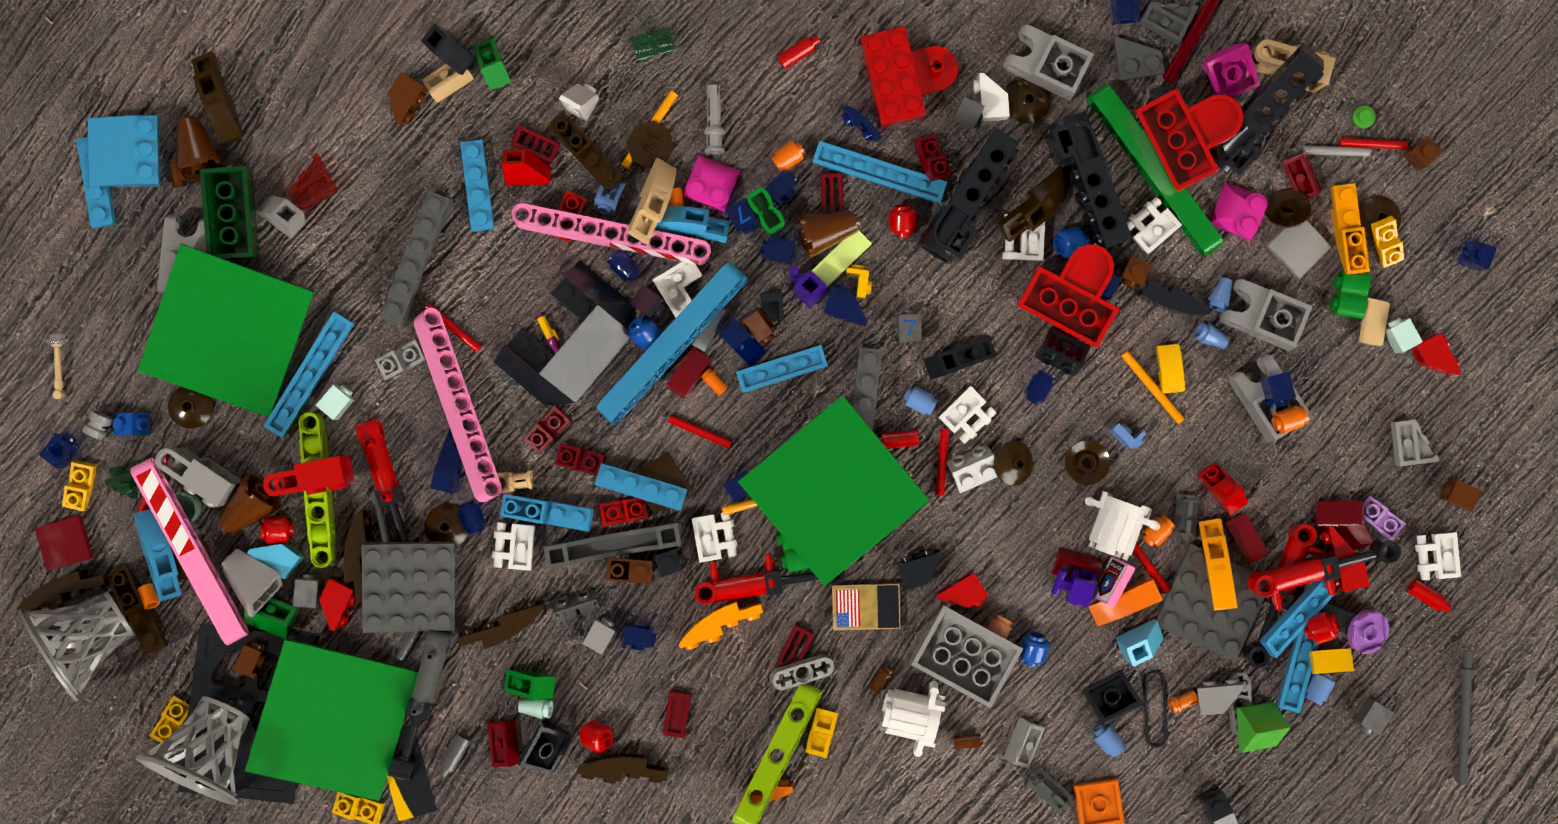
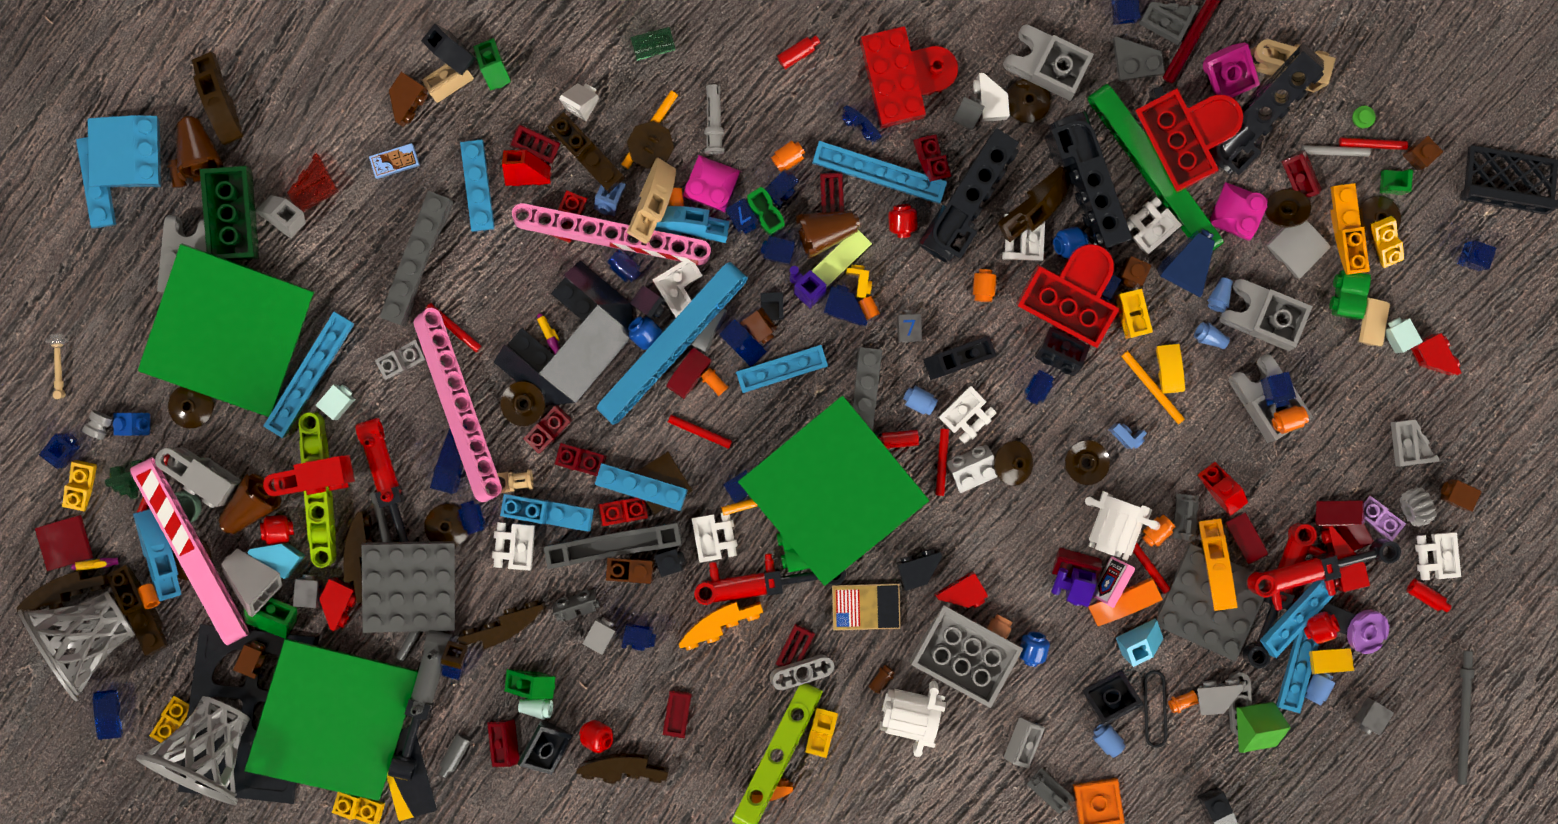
reddish brown pin [953,732,982,750] -> none
black slope [1137,280,1212,316] -> none
none -> yellow piece [71,557,119,571]
none -> clear blue slope [93,690,123,740]
none -> tile [369,143,420,179]
none -> dark brown leg [441,641,468,680]
none -> dark brown dish [501,381,545,426]
none -> orange hinge [857,296,880,320]
none -> orange brick [973,269,996,302]
none -> yellow brick [1115,289,1153,339]
none -> dark blue slope [1156,229,1215,297]
none -> green panel [1380,169,1413,195]
none -> light grey gear [1400,487,1437,527]
none -> black fence [1460,145,1558,215]

